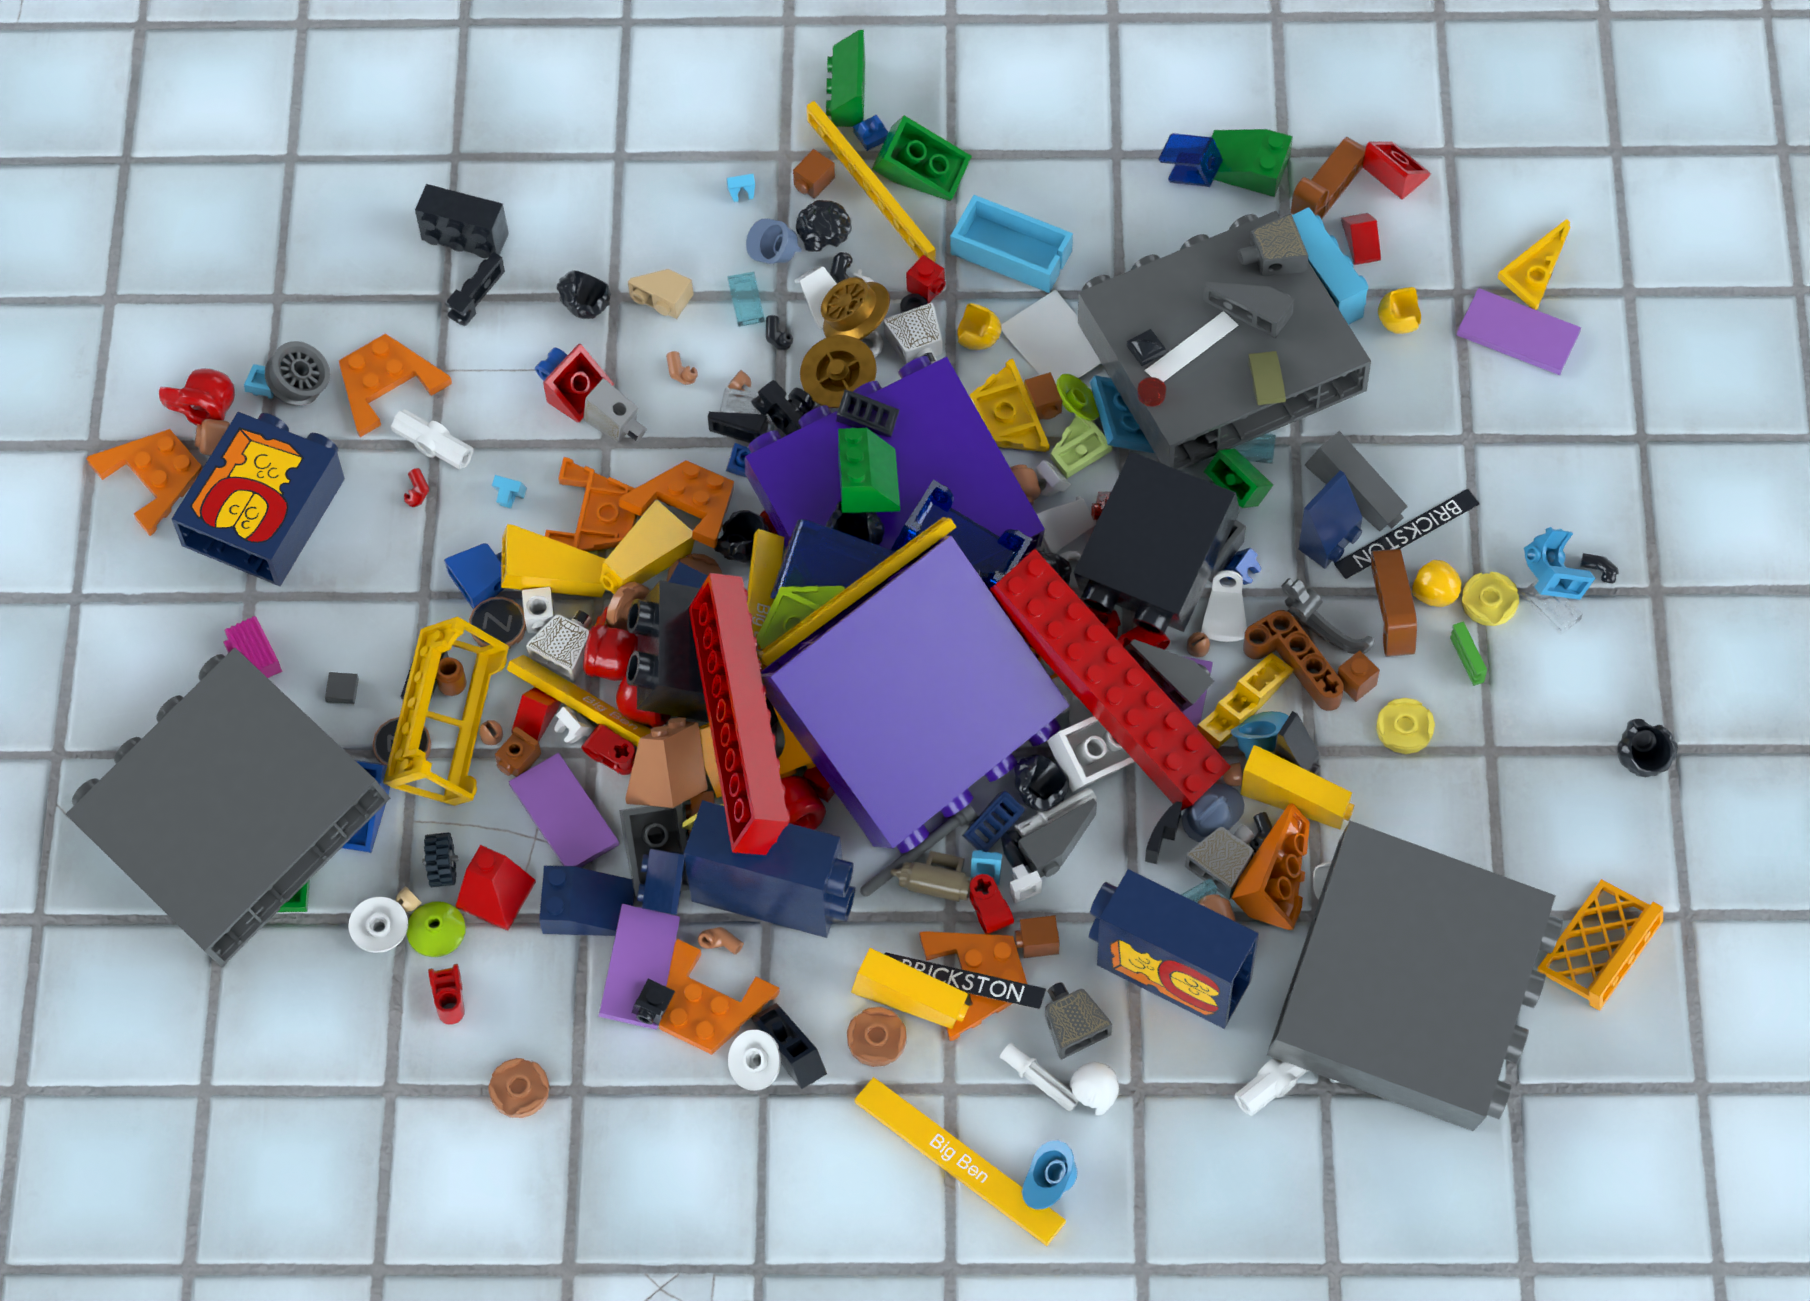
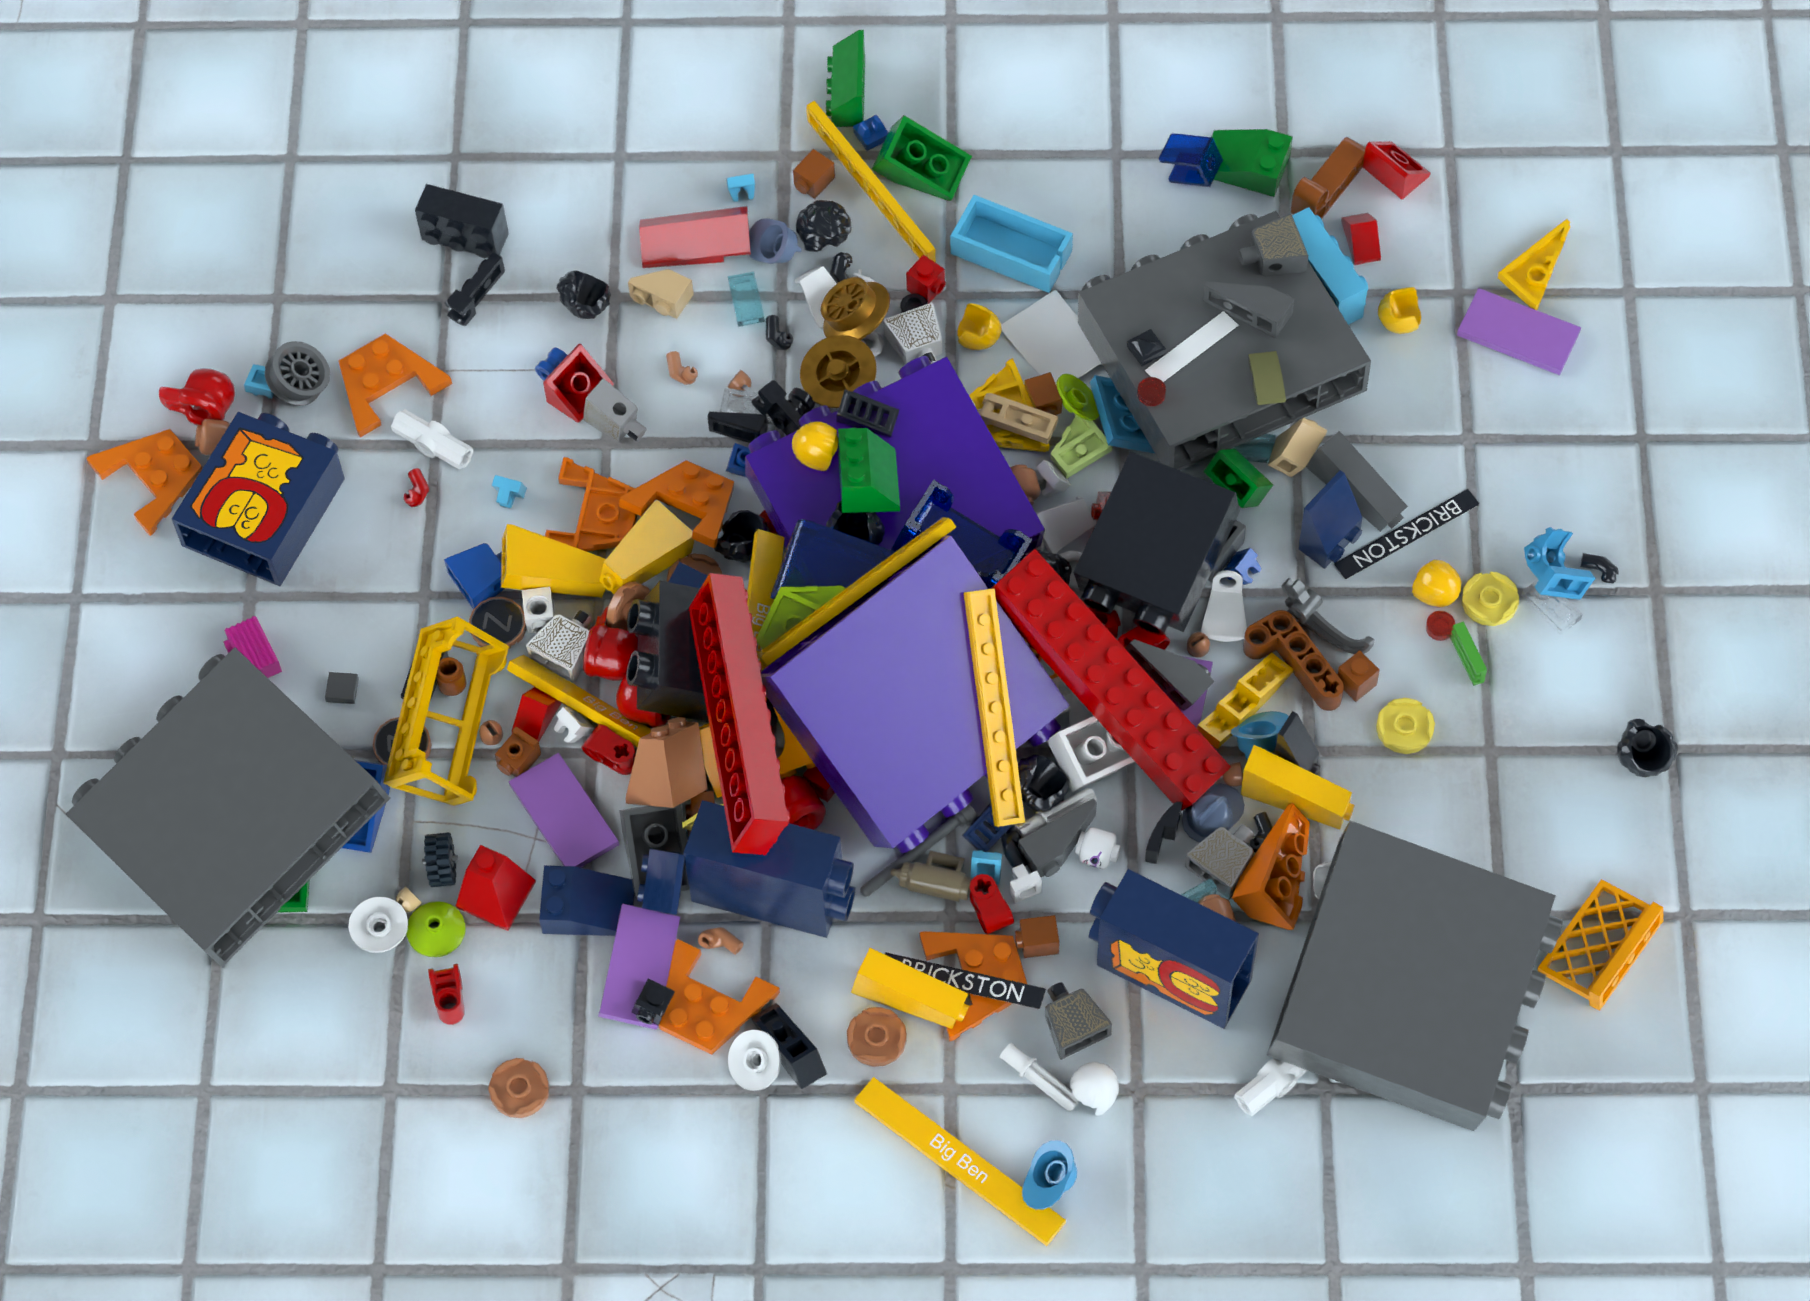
dark orange beam [1371,549,1417,657] -> none
none -> slope [639,206,751,268]
none -> yellow hair [792,422,838,471]
none -> yellow tile [964,589,1025,827]
none -> tan plate [978,393,1058,445]
none -> white head [1075,827,1121,869]
none -> tan slope [1268,417,1327,477]
none -> clear red tile [1426,611,1455,641]

